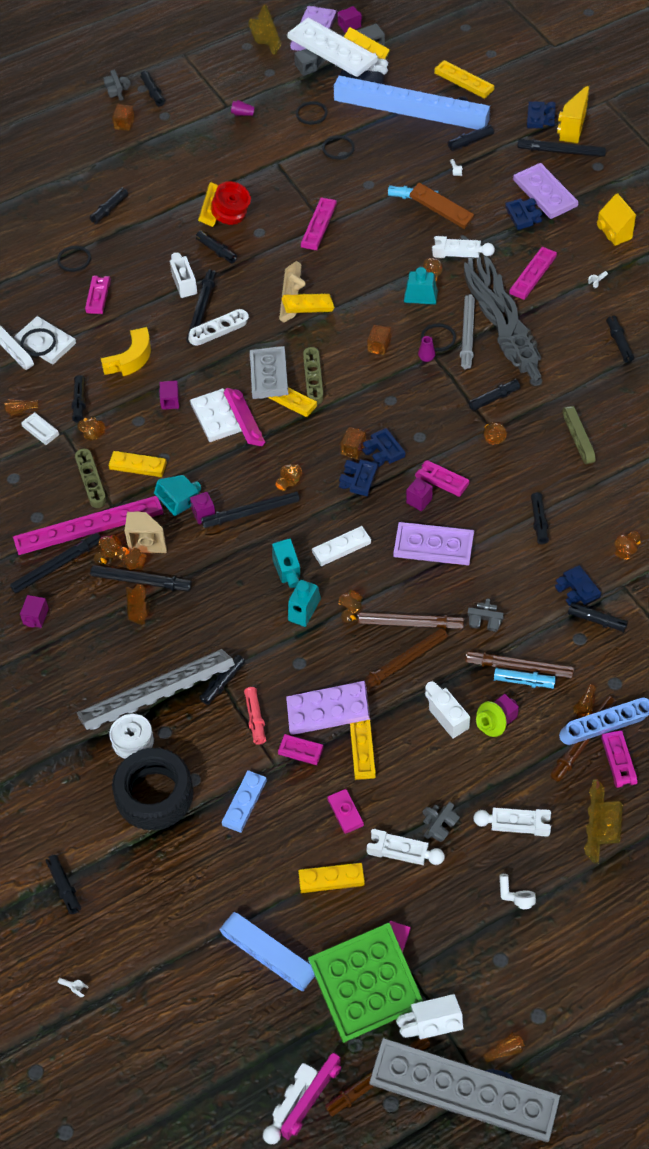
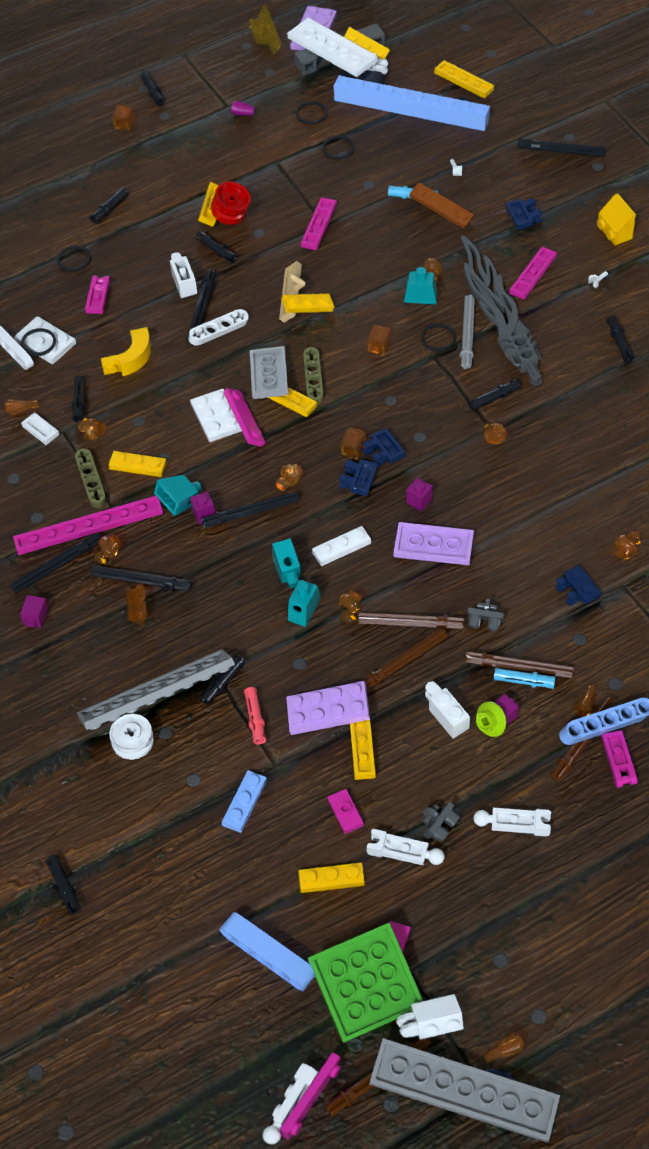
white hand [58,978,88,997] -> none
dark grey hips [103,70,131,100] -> none
black tyre [112,748,194,830] -> none
clear orange animal [116,547,147,570] -> none
tan slope [125,511,167,553] -> none
magenta brick [160,381,179,409] -> none
dark pink plate [278,734,323,765] -> none
magenta brick [338,6,362,33] -> none
dark pink plate [415,460,469,497] -> none
magenta cone [418,336,436,362] -> none
white plate [432,236,495,258] -> none
black pin [448,125,494,151] -> none
white plate [500,874,536,909] -> none
lavender plate [513,163,578,219] -> none
dark blue plate [527,101,556,128] -> none
black pin [531,492,549,544] -> none
yellow slope [557,86,589,143] -> none
olive beam [563,405,595,464] -> none
black pin [568,602,628,633] -> none
clear yellow bracket [585,779,623,863] -> none

